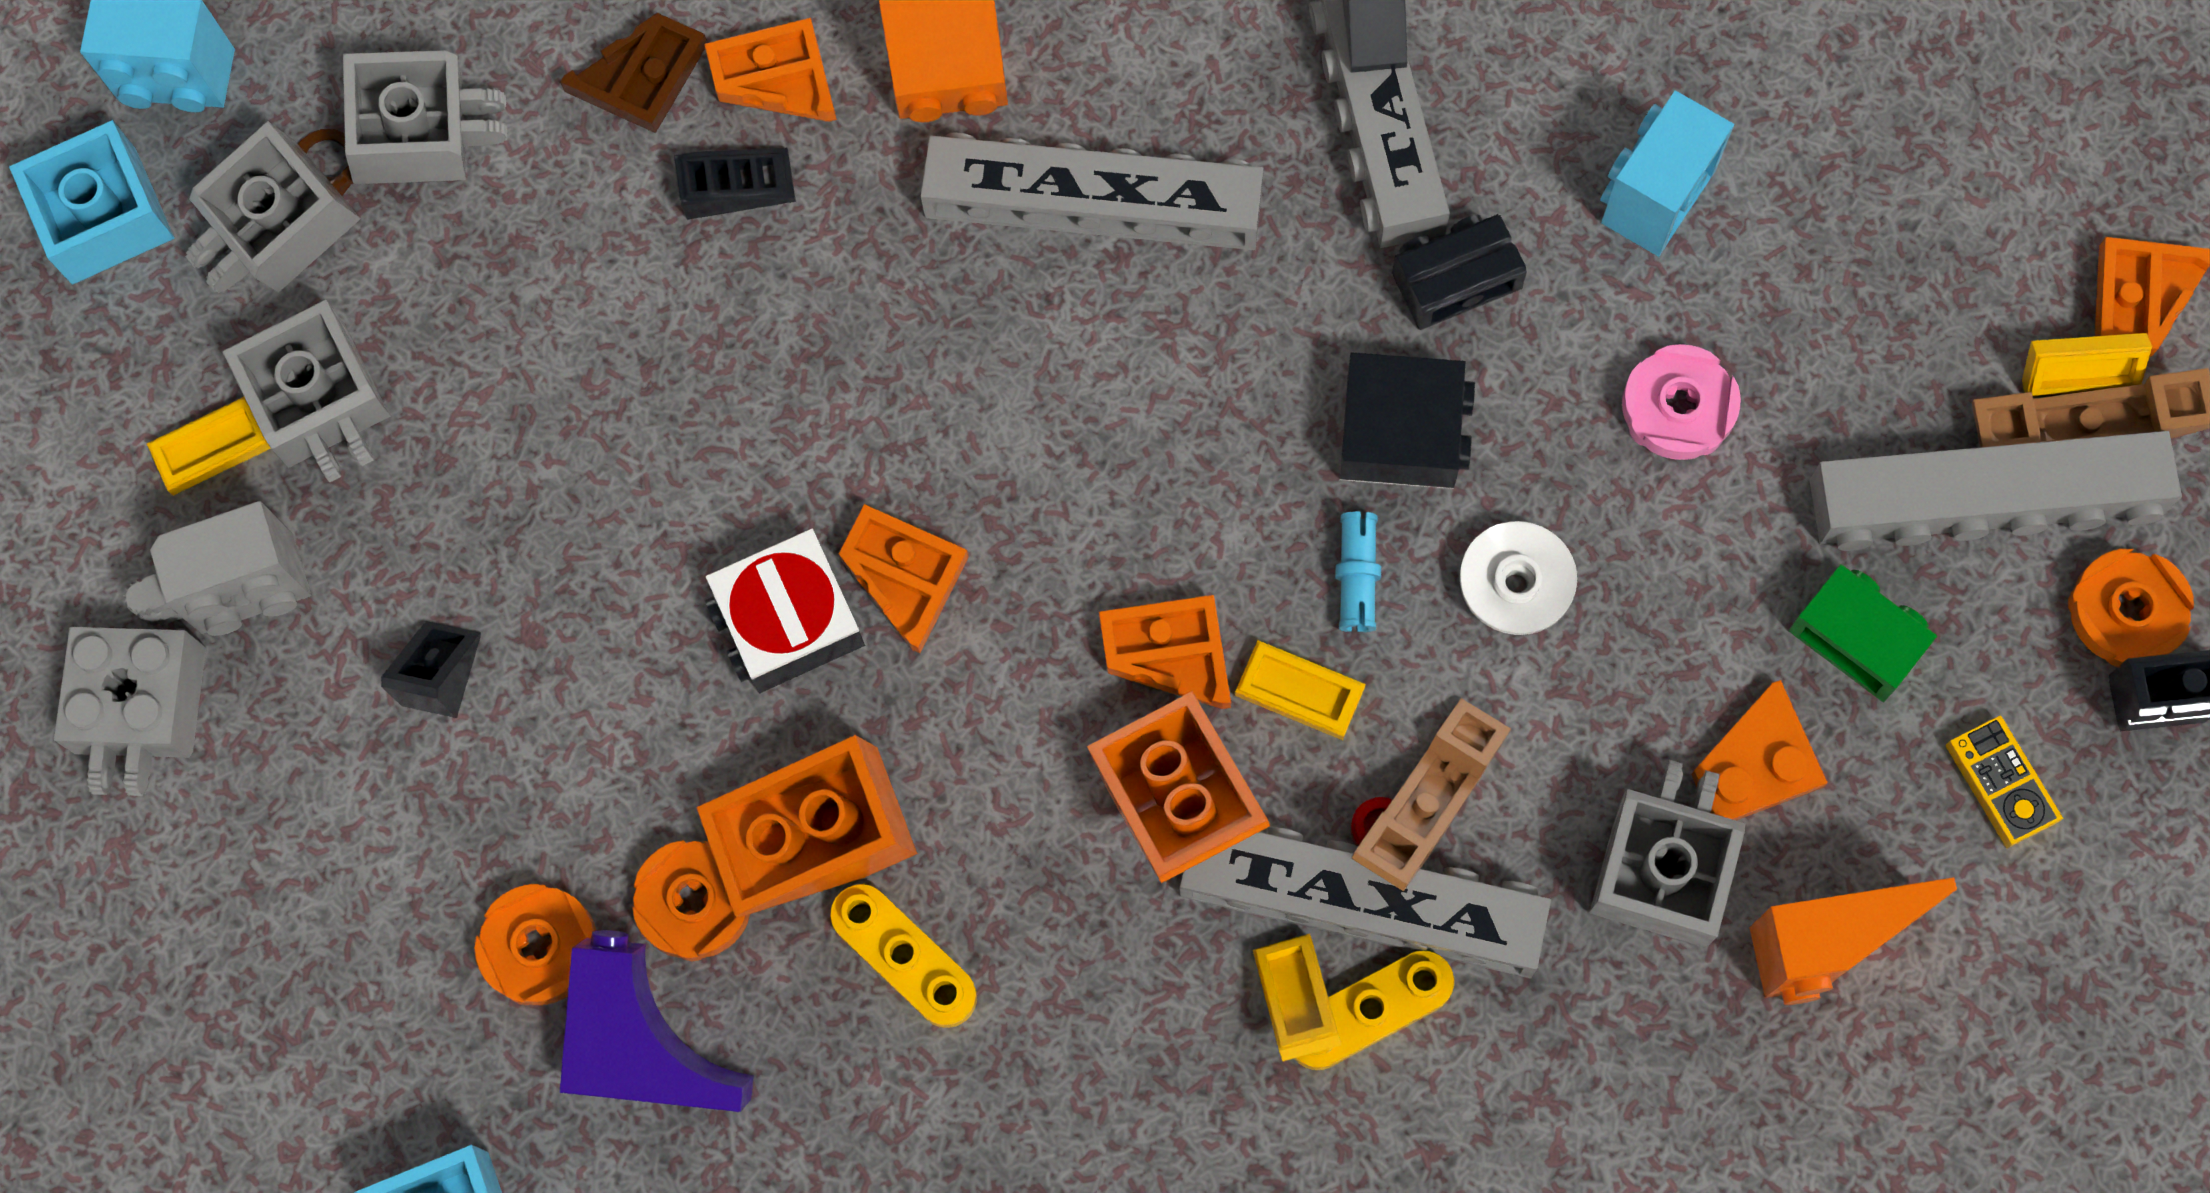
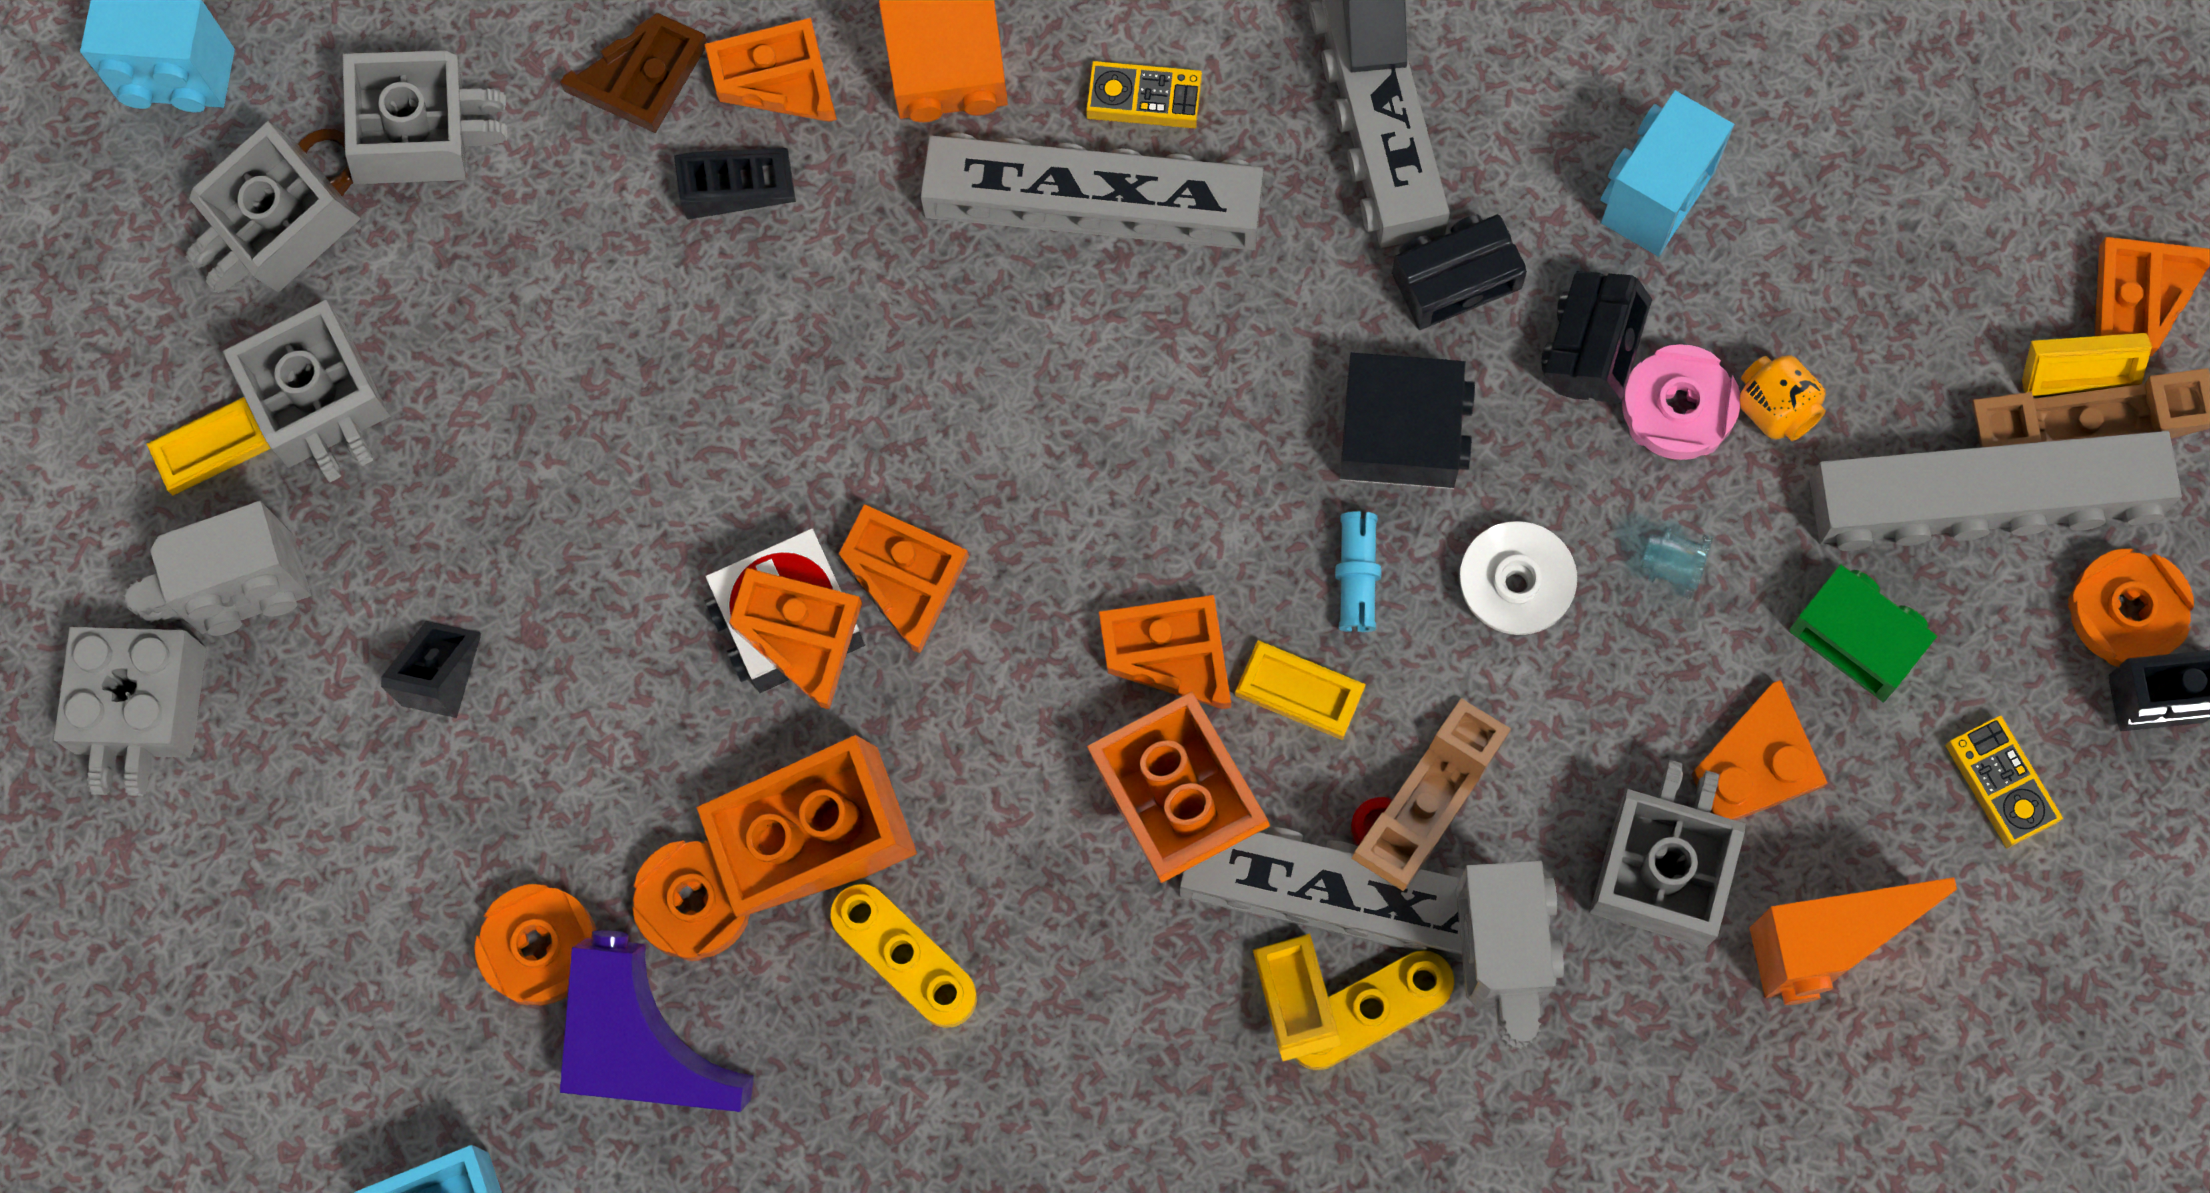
medium azure brick [9,120,175,285] -> none
none -> orange wing [729,568,862,710]
none -> tile [1087,61,1202,129]
none -> light grey hinge [1456,861,1564,1051]
none -> black brick [1541,271,1652,403]
none -> clear light blue brick [1640,526,1713,599]
none -> light orange head [1739,355,1826,441]

